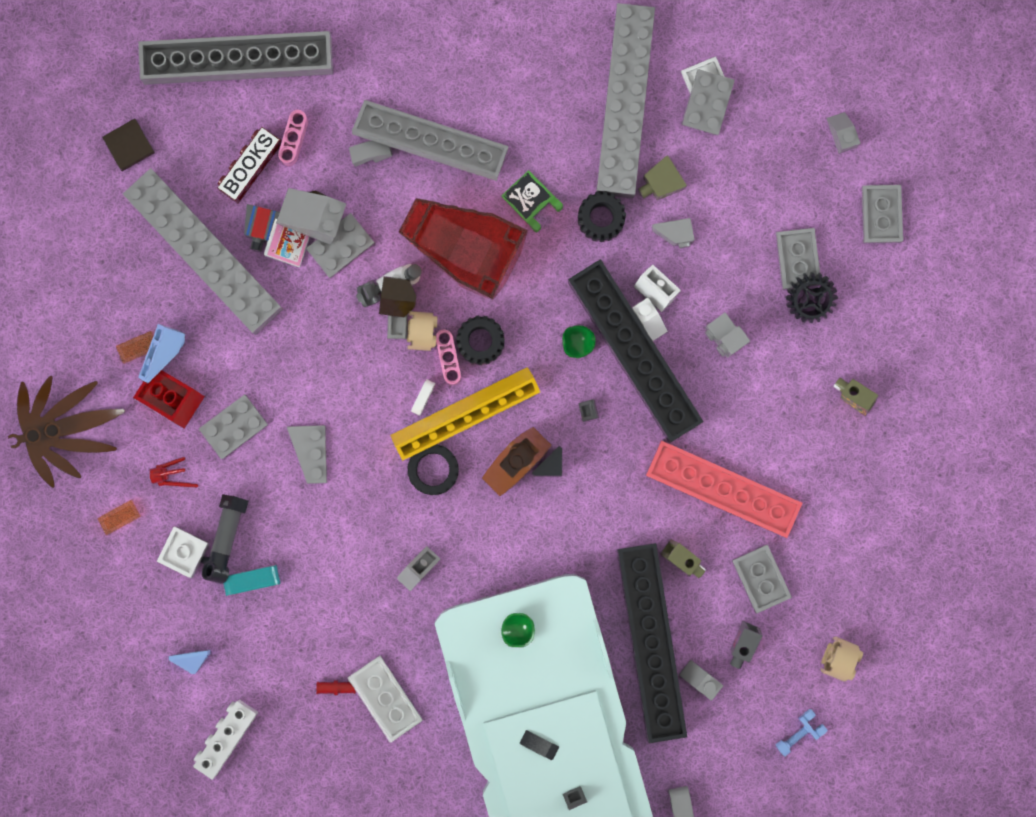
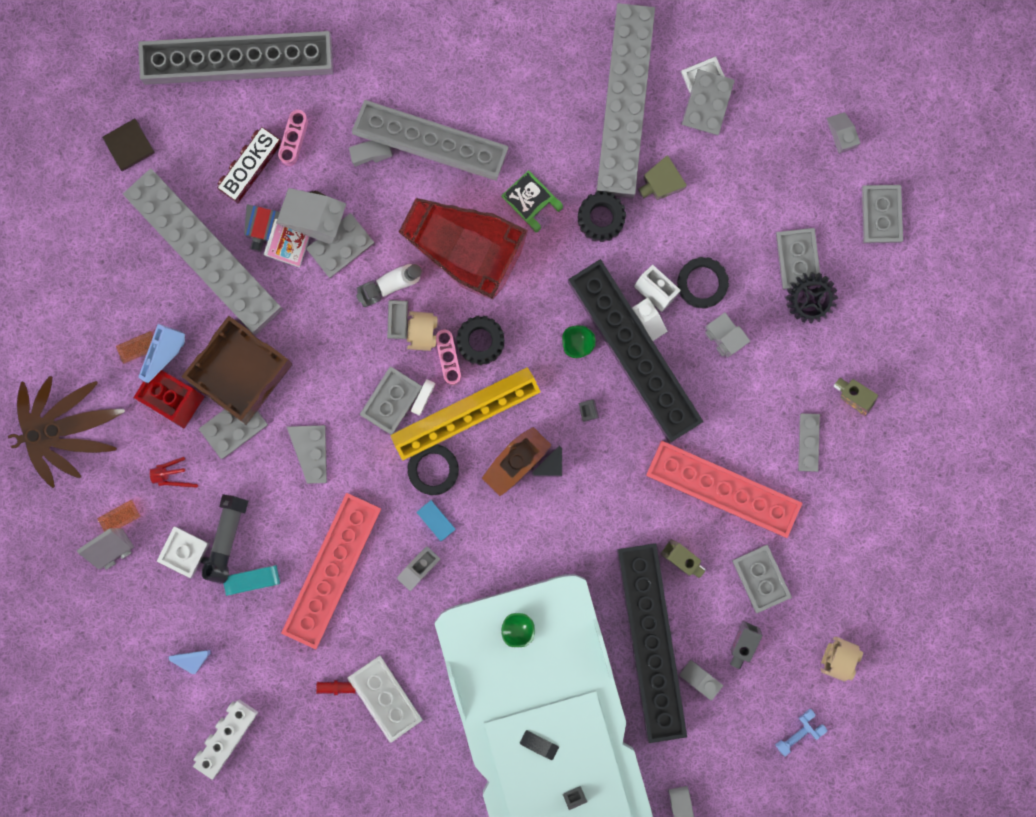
dark brown slope [379,276,416,318] -> none
light grey slope [651,218,694,249] -> none
none -> light grey slope [77,528,135,570]
none -> reddish brown tile [181,316,293,425]
none -> coral plate [281,493,381,649]
none -> light grey plate [360,366,423,434]
none -> dark azure tile [416,500,456,541]
none -> black tyre [677,257,729,309]
none -> light grey plate [798,413,820,472]

